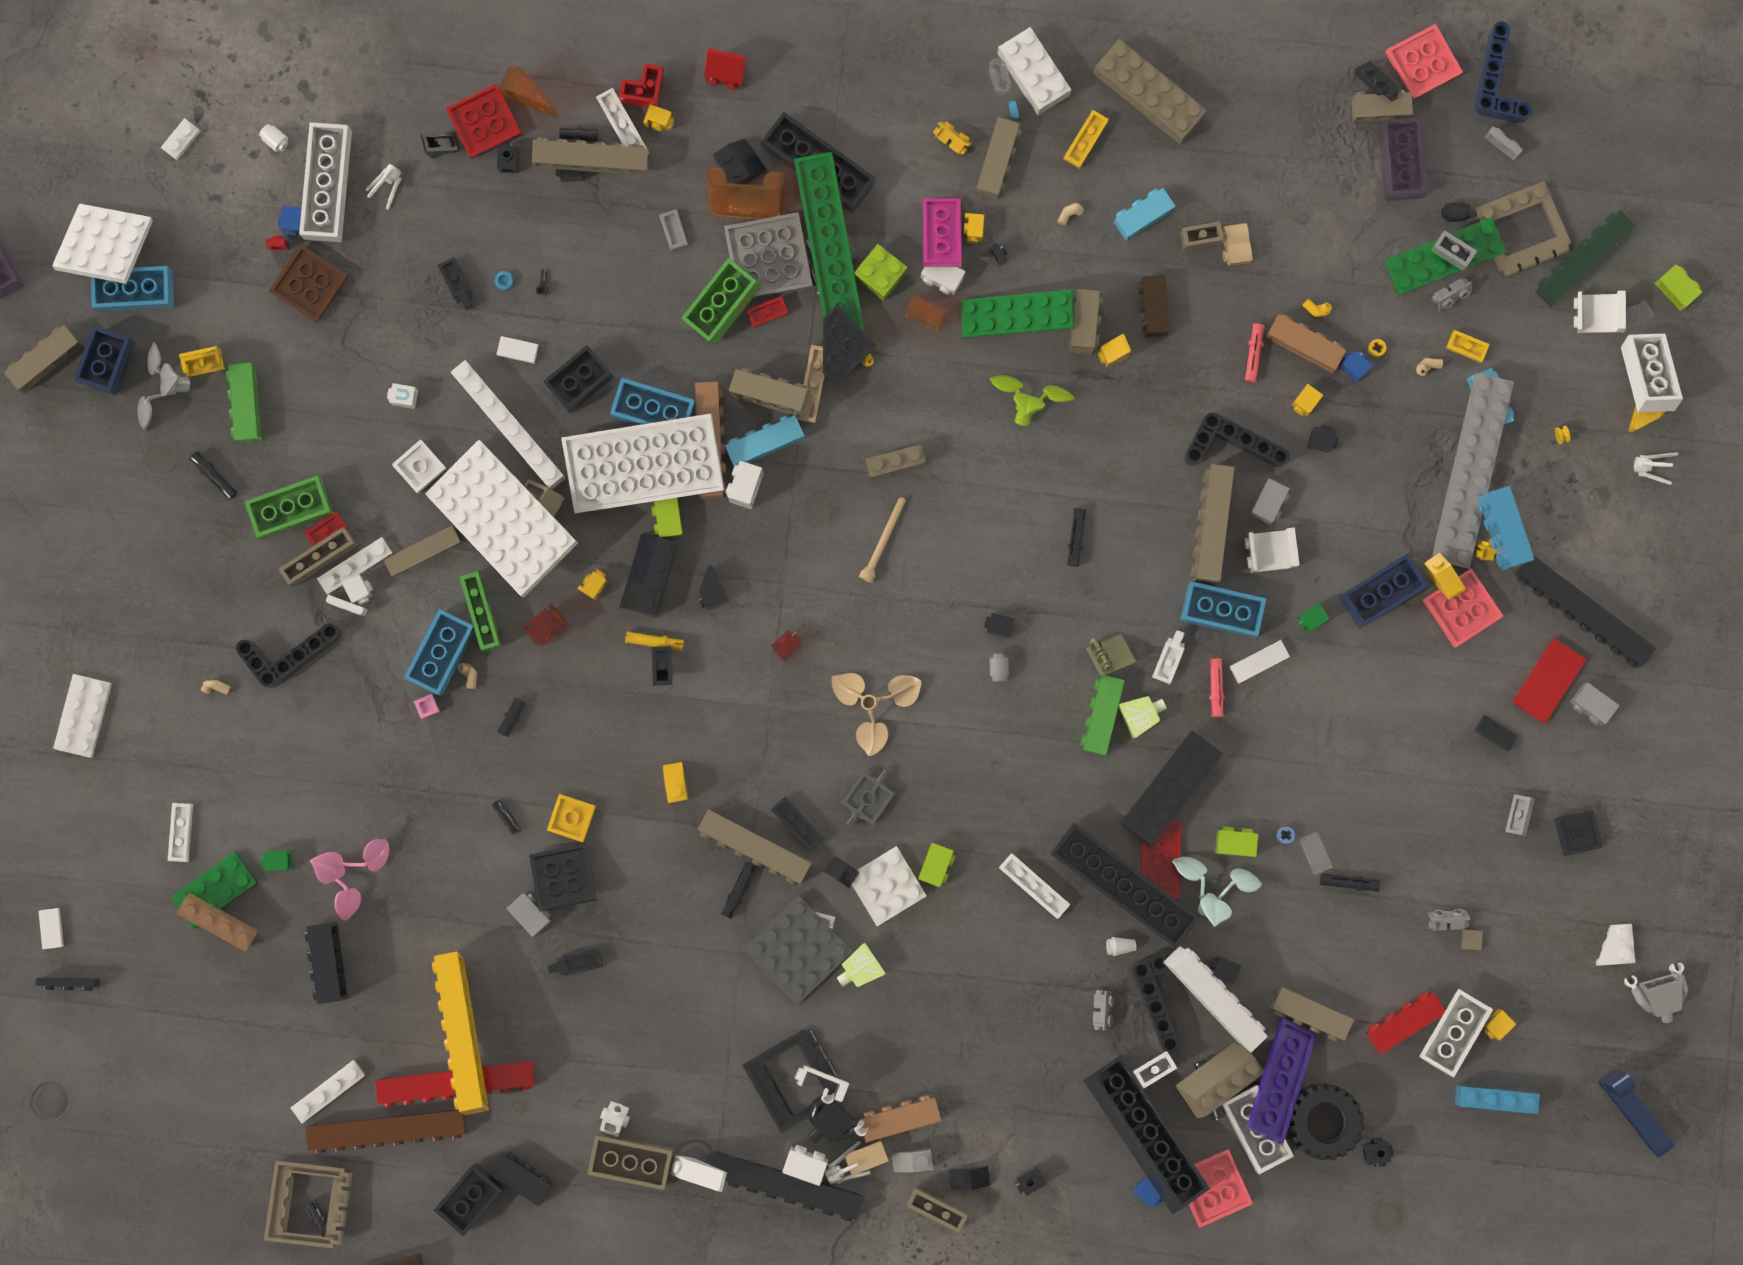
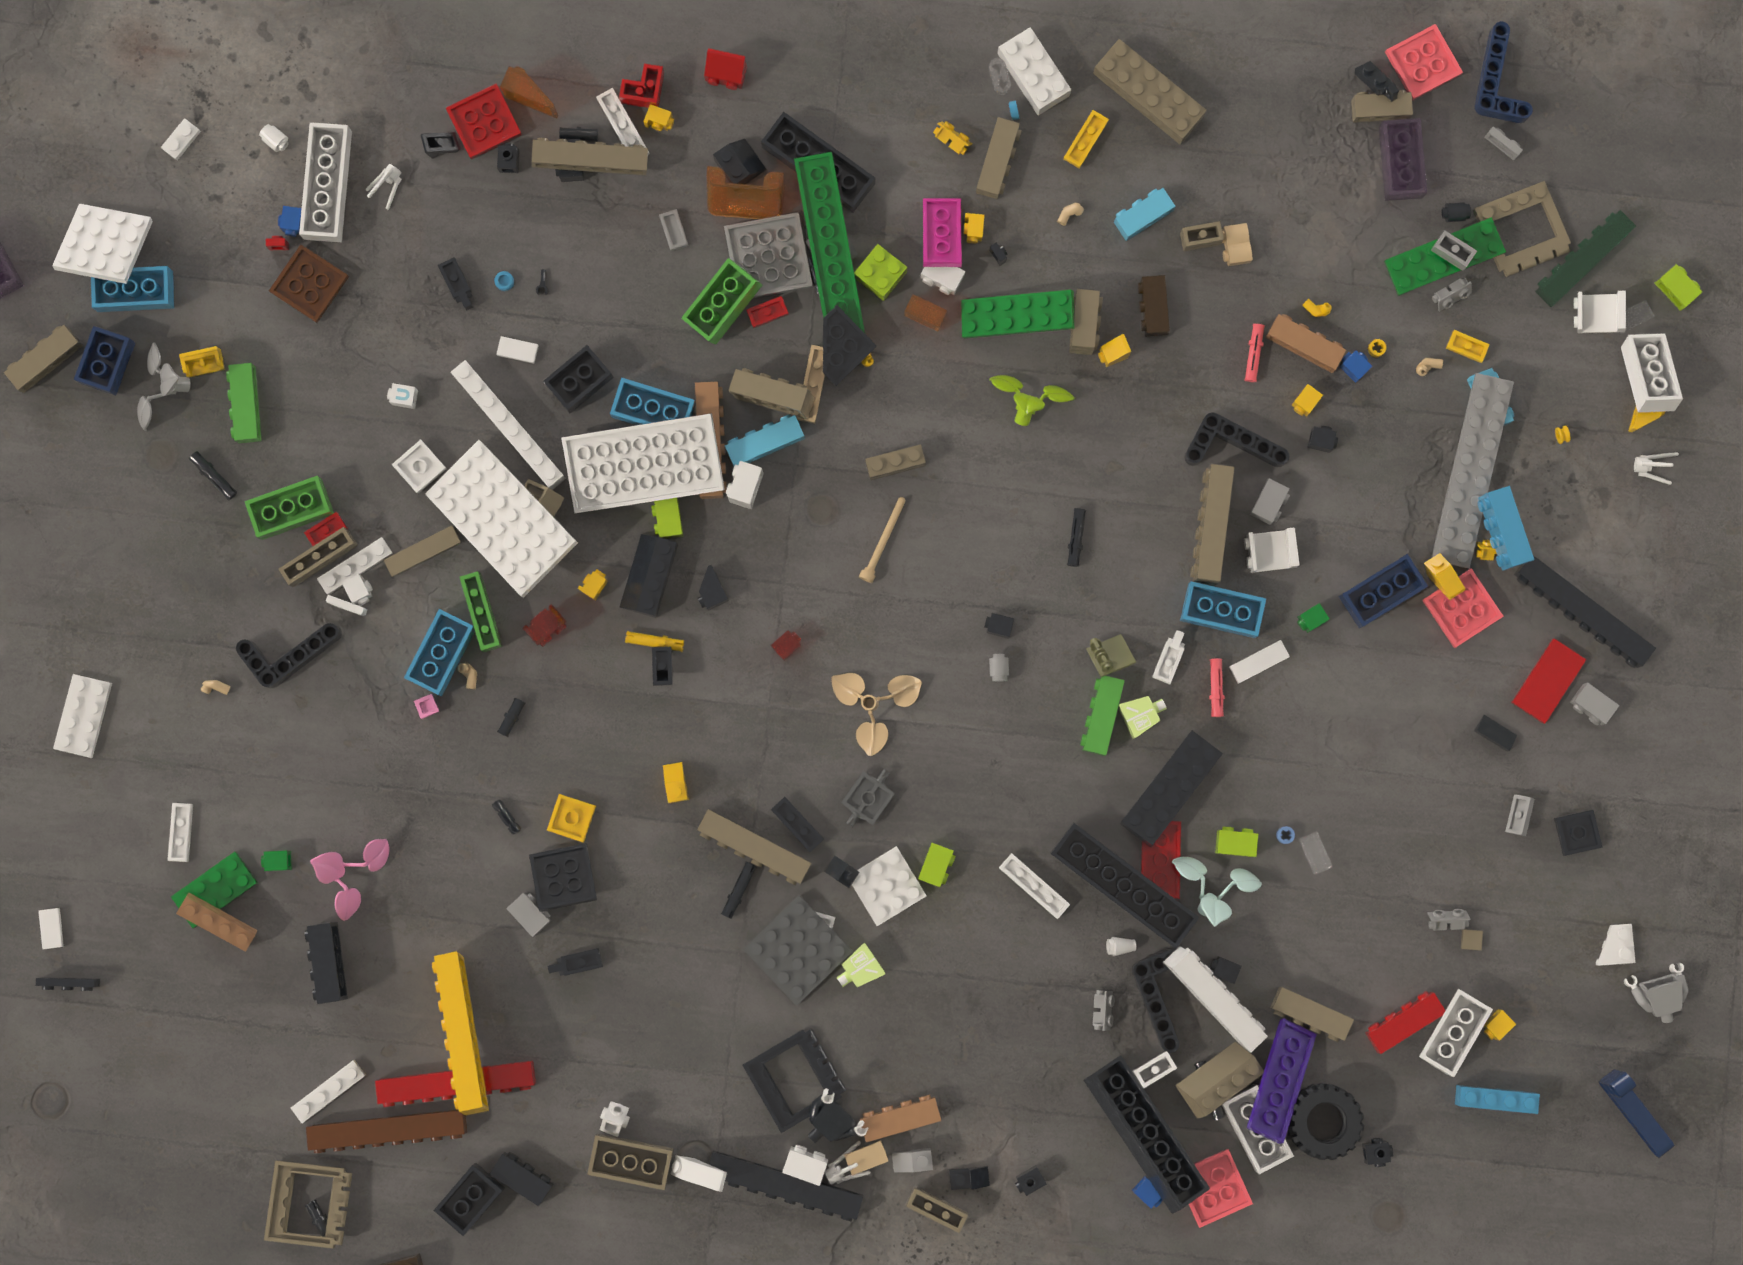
white panel [795,1065,849,1102] -> none
black pin [1320,873,1380,892] -> none

